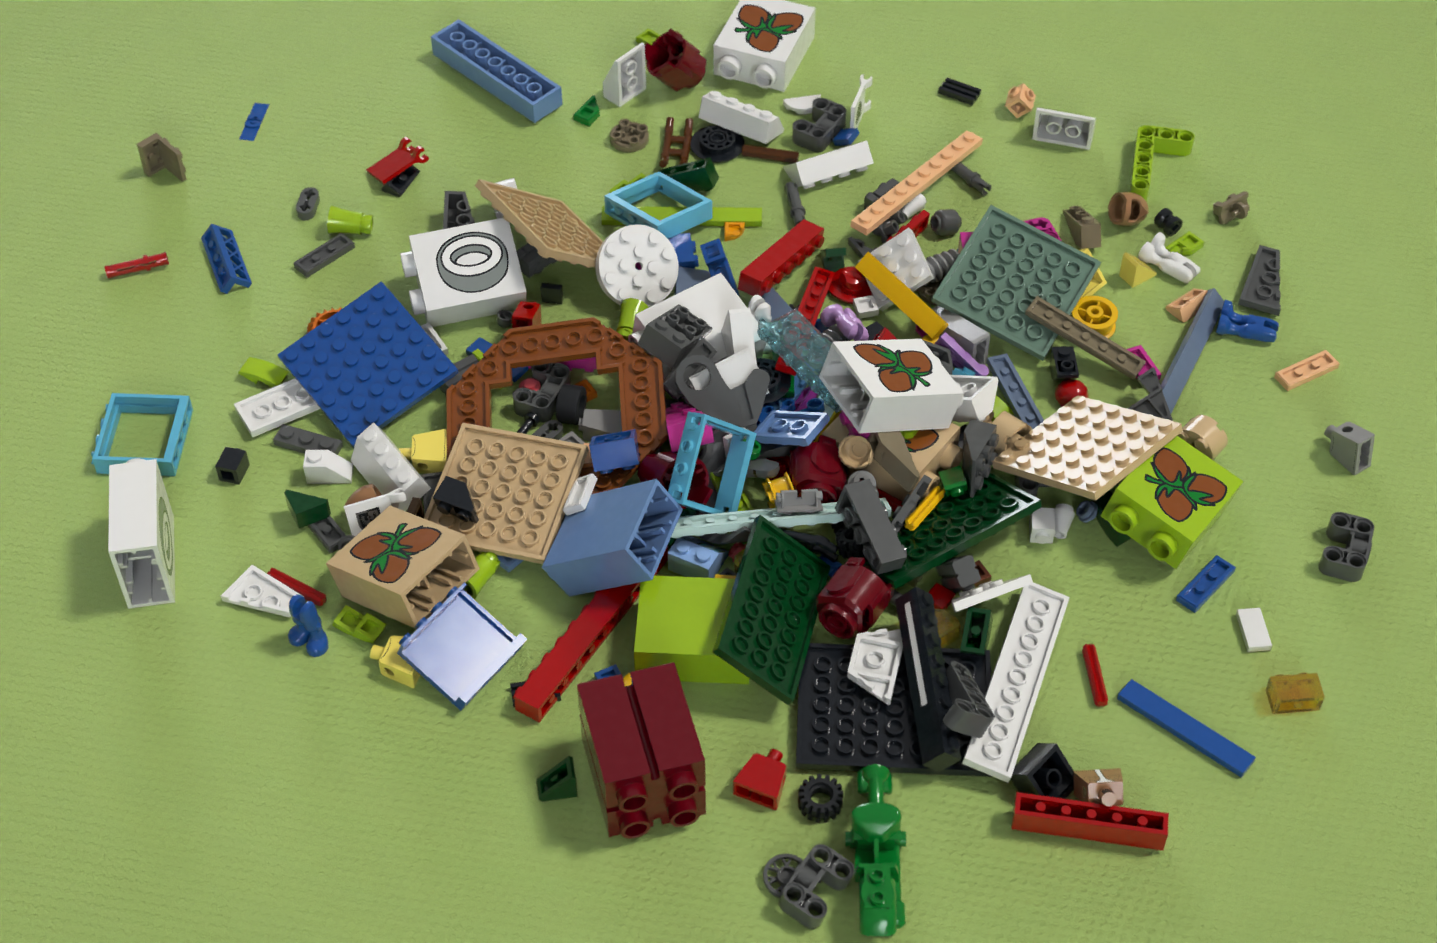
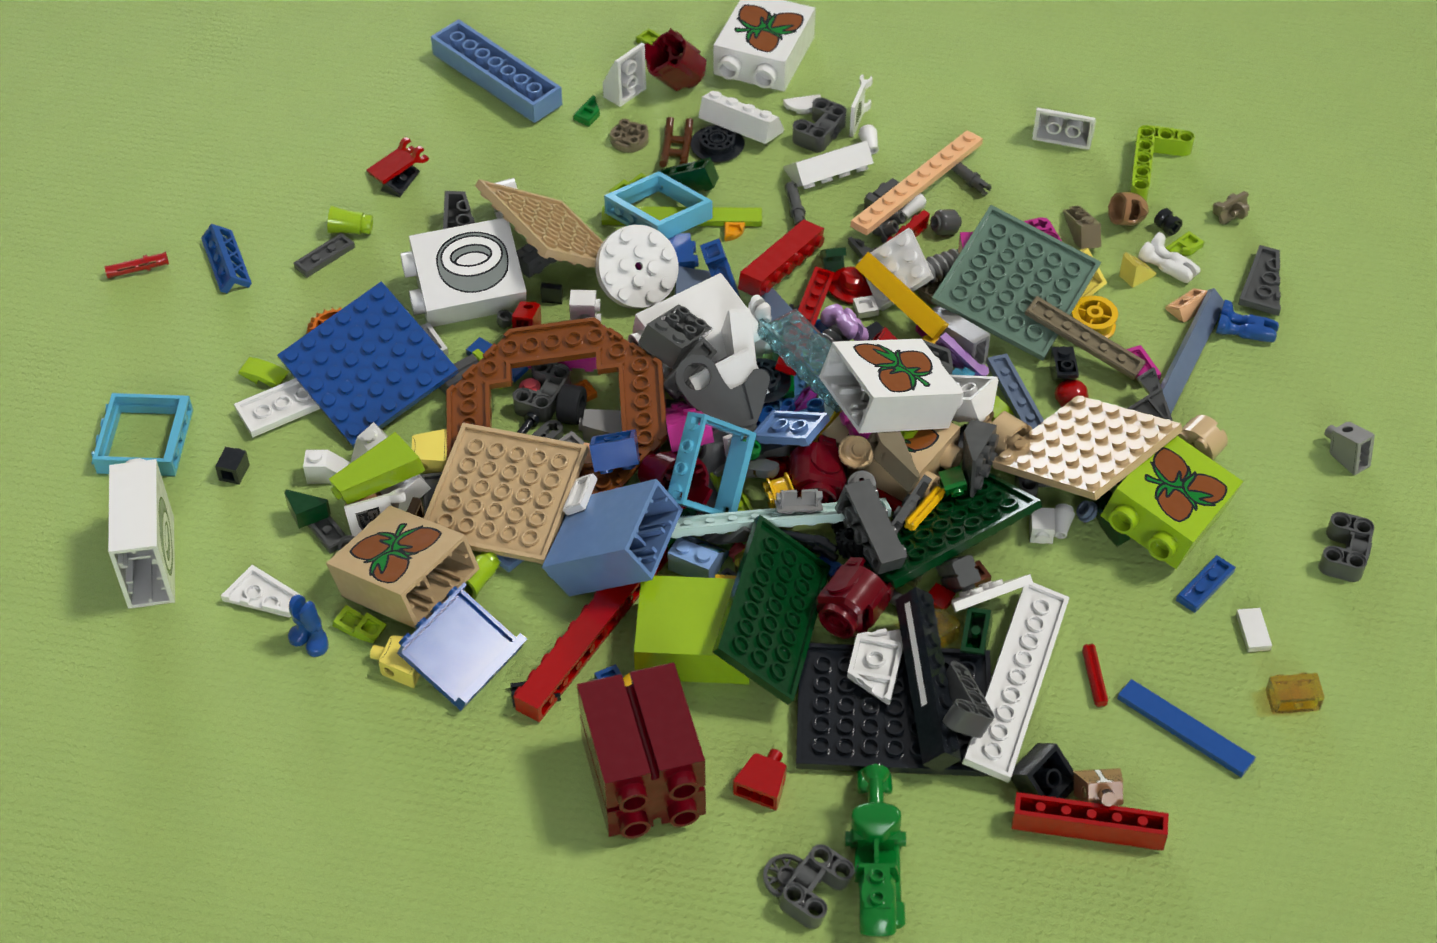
dark tan bracket [137,133,186,182] -> none
blue piece [239,103,269,141] -> none
red axle [267,568,327,606] -> none
dark grey plate [273,424,343,455] -> none
dark grey beam [296,187,320,220] -> none
black slope [433,476,479,524] -> none
dark green slope [536,756,578,802] -> none
lime plant [616,298,649,341] -> none
reddish brown axle [741,145,799,163] -> none
black tyre [798,774,843,823] -> none
blue tile [833,128,859,146] -> none
black tile [938,77,981,105] -> none
light nougat brick [1005,83,1036,118] -> none
light nougat tile [1274,350,1340,391] -> none
none -> lime slope [329,432,426,505]
none -> white brick [569,290,601,322]
none -> white cone [858,125,879,154]

